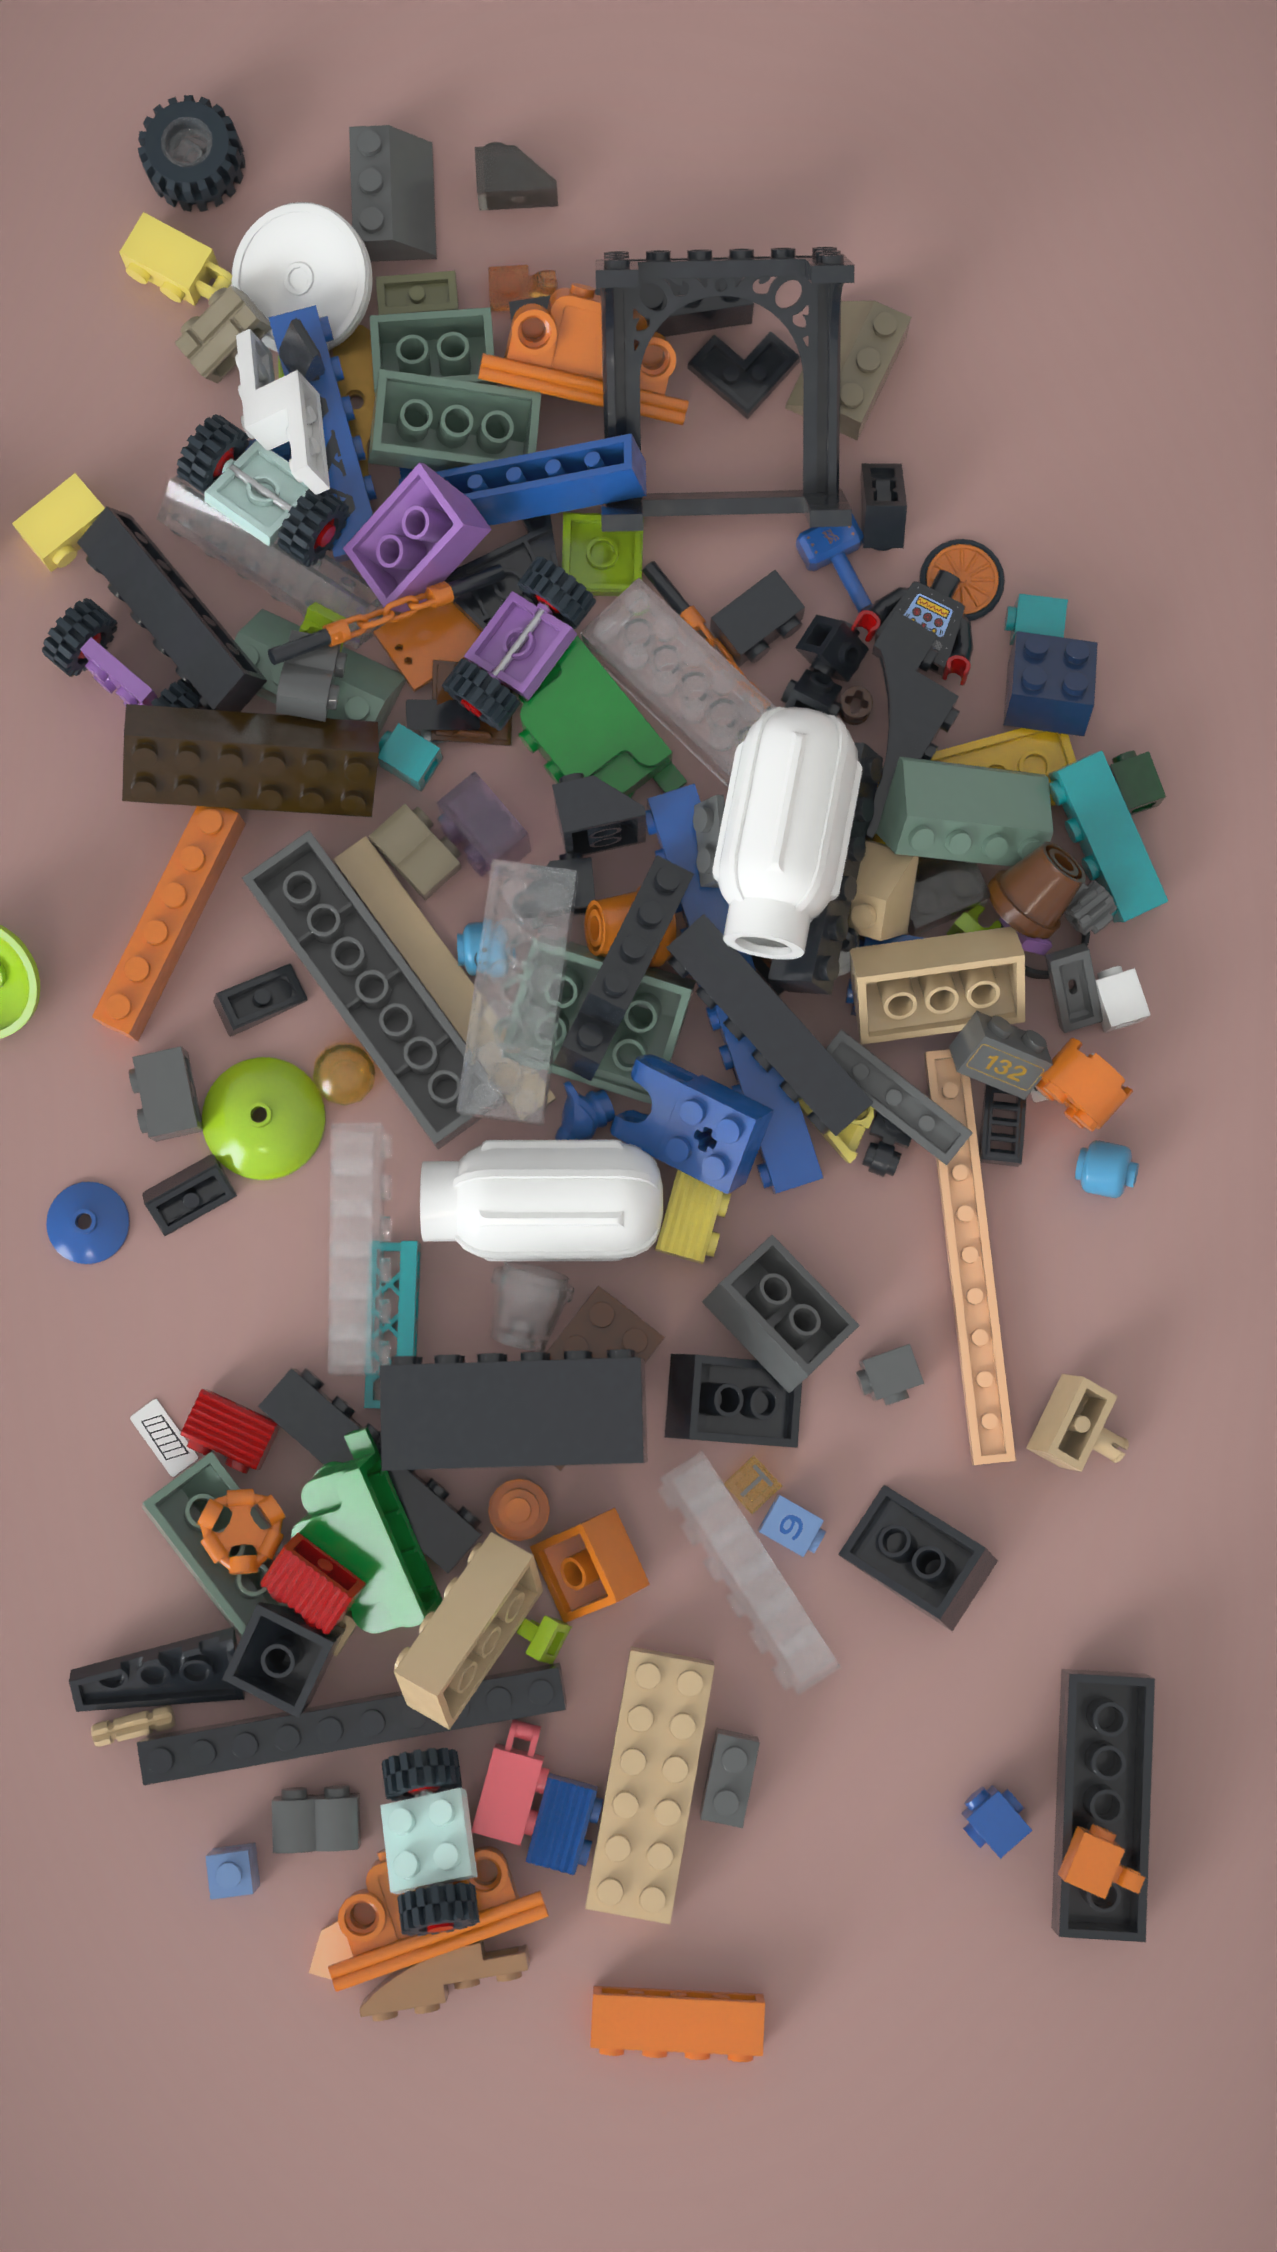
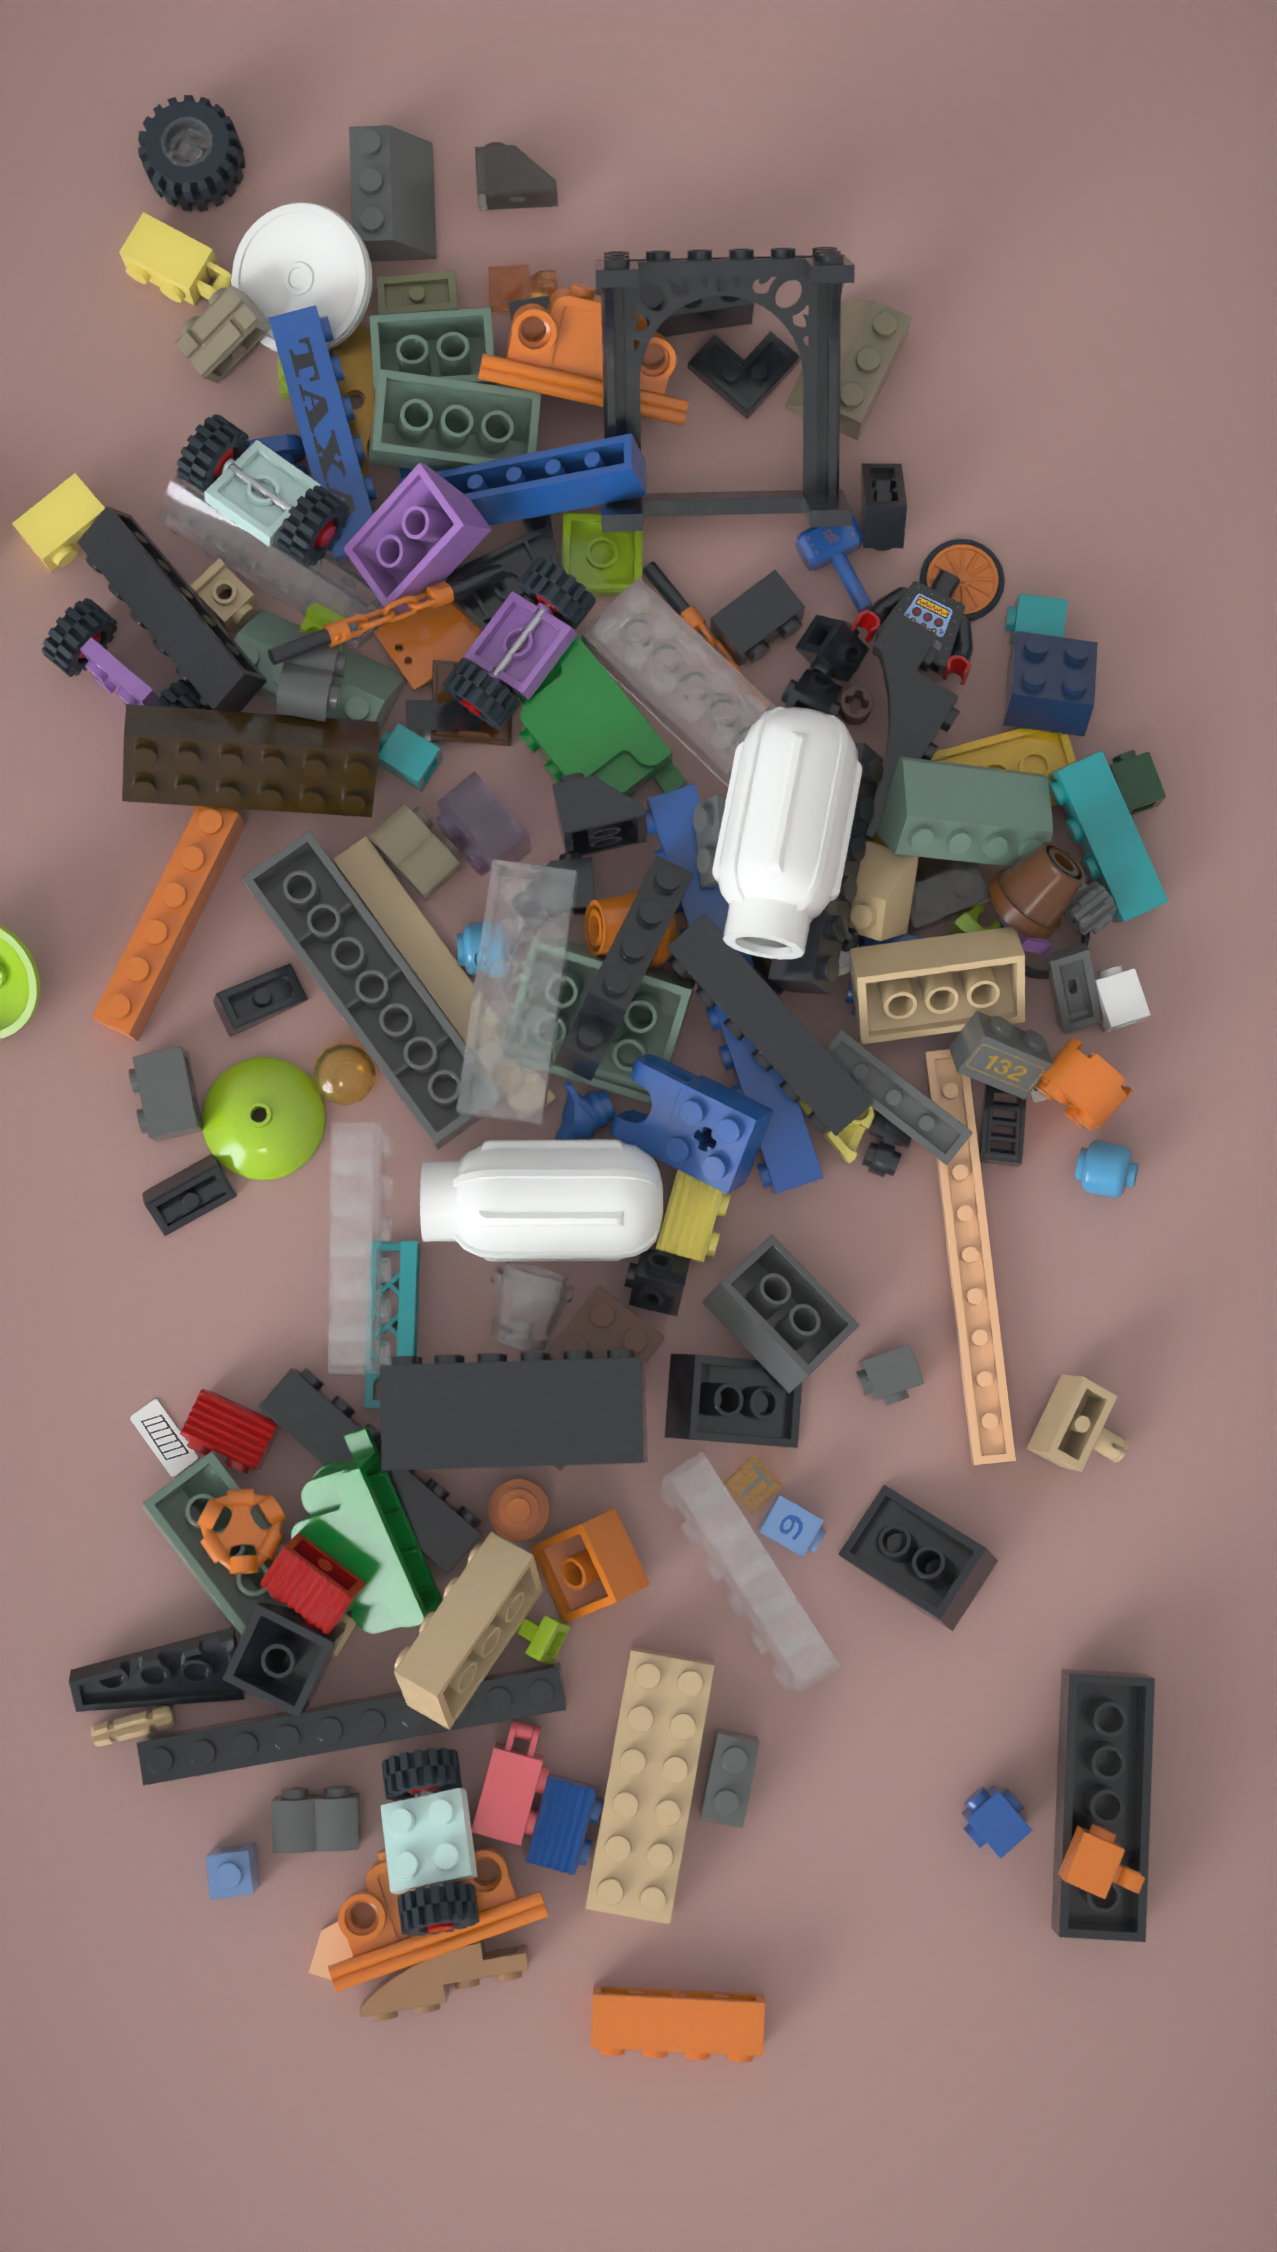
blue dish [46,1182,130,1264] -> none
white bracket [235,329,330,495] -> none
black slope [279,318,325,383] -> none
none -> tan brick [190,558,258,631]
none -> black brick [624,1249,691,1316]

